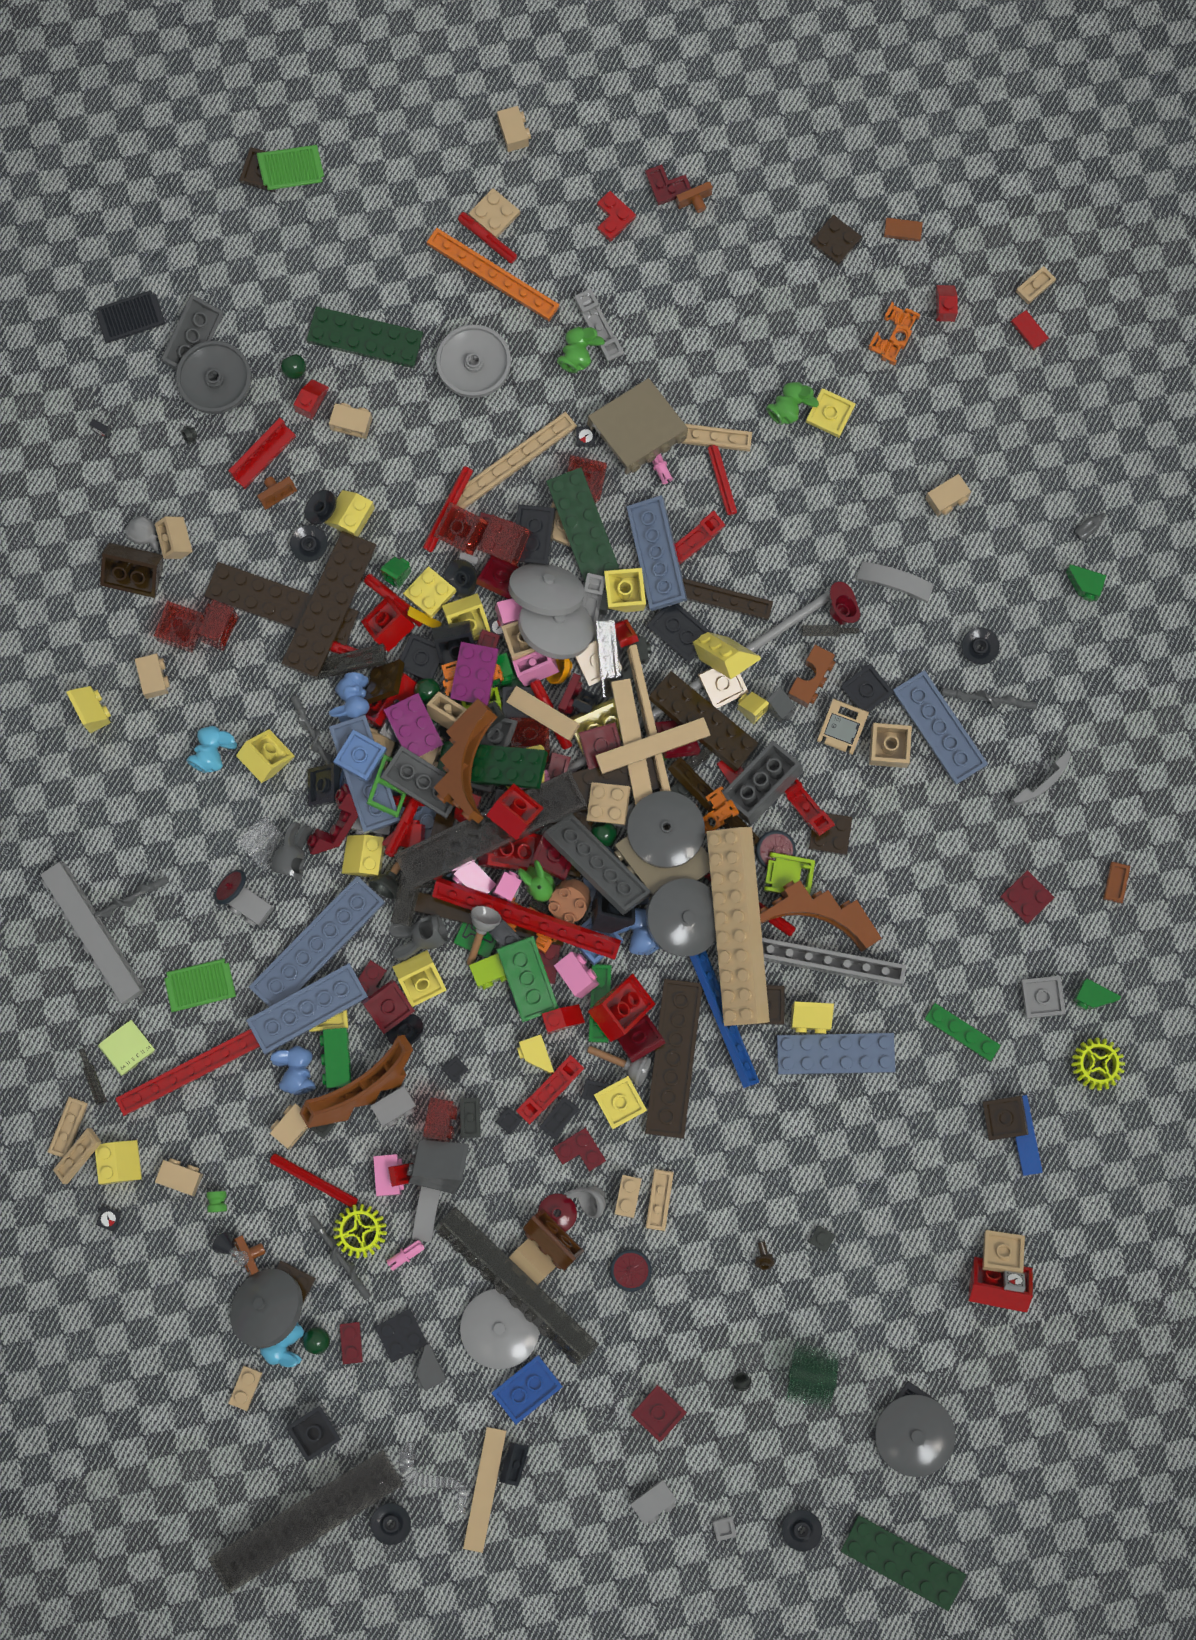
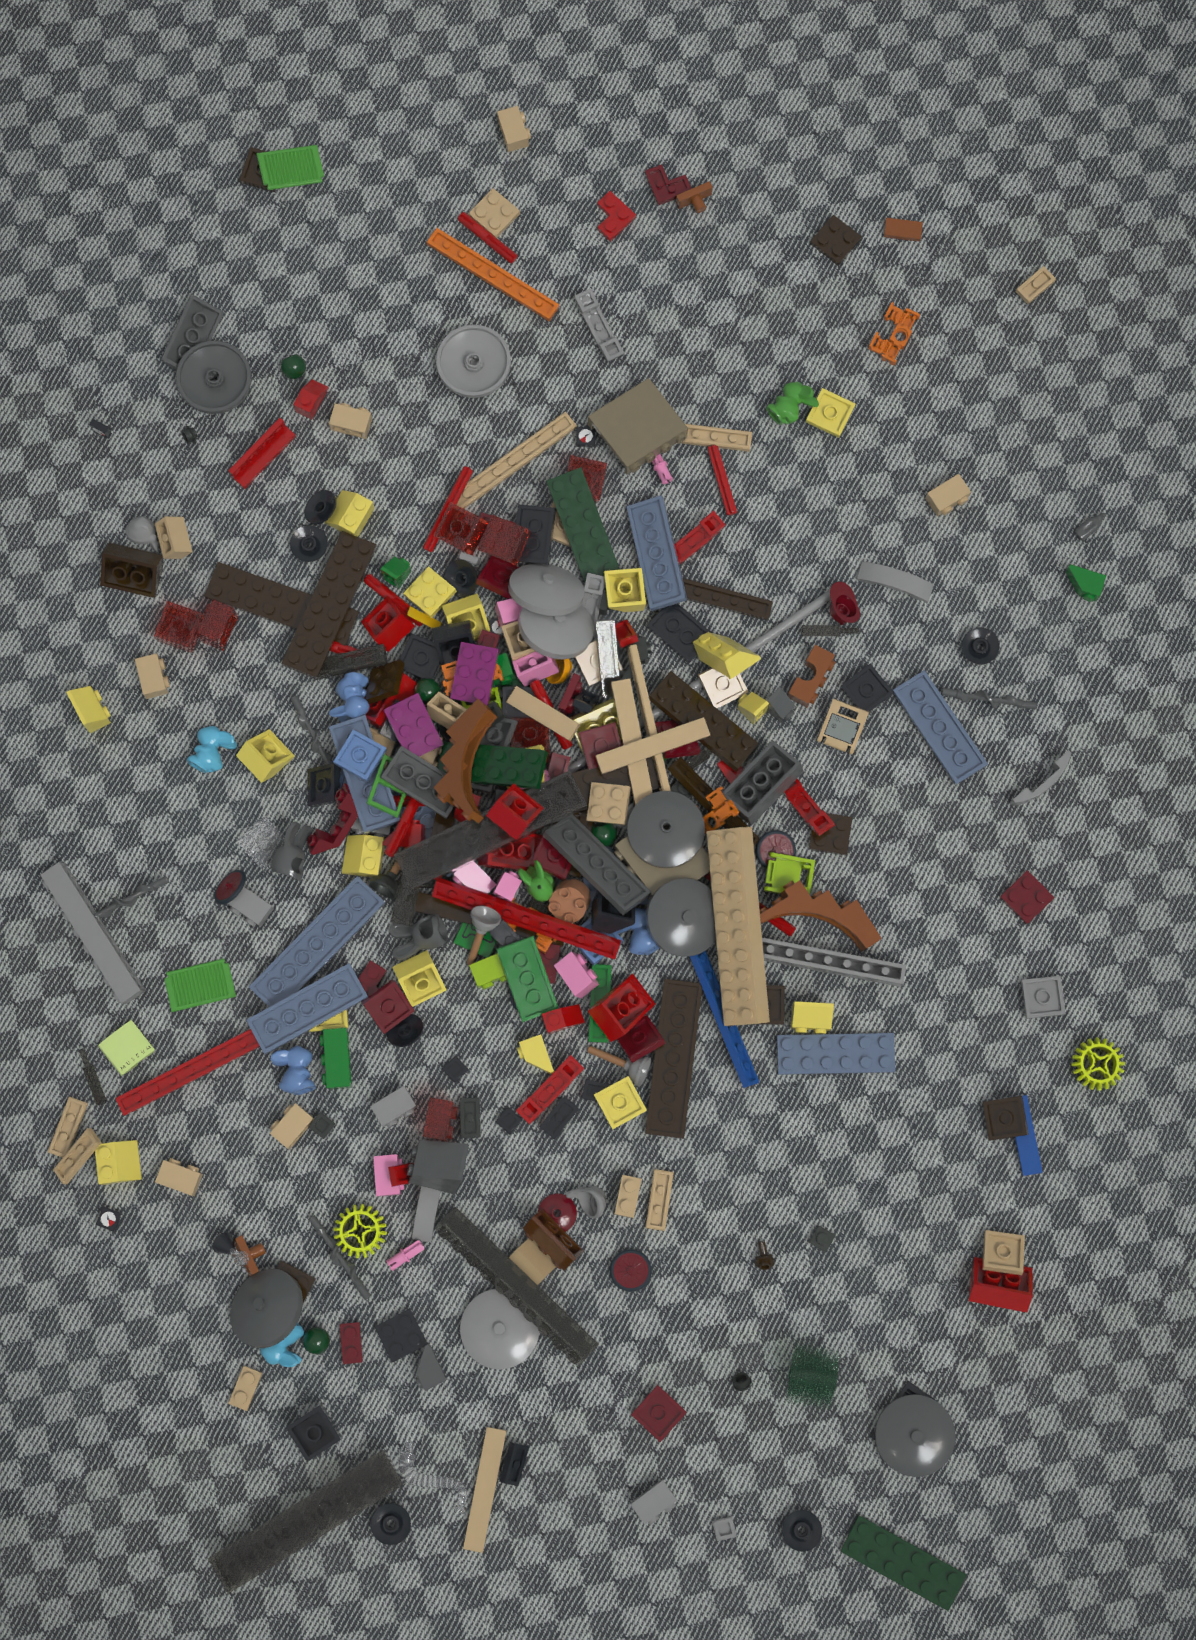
black window [96,290,166,344] -> none
bright green wheel [207,1191,227,1213] -> none
dark orange tile [257,477,297,510] -> none
red axle [270,1154,358,1208] -> none
dark orange arch [300,1035,413,1128] -> none
dark green plate [306,306,424,368] -> none
blue plate [491,1355,563,1425] -> none
dark red plate [552,1127,606,1171] -> none
bright green animal [557,327,605,373] -> none
tan brick [869,723,912,768] -> none
green plate [924,1003,1001,1062] -> none
red slope [936,285,958,322] -> none
light grey tile [1003,1271,1025,1293] -> none
red tile [1011,310,1049,351] -> none
green slope [1073,978,1121,1011] -> none
dark orange tile [1103,862,1131,904] -> none

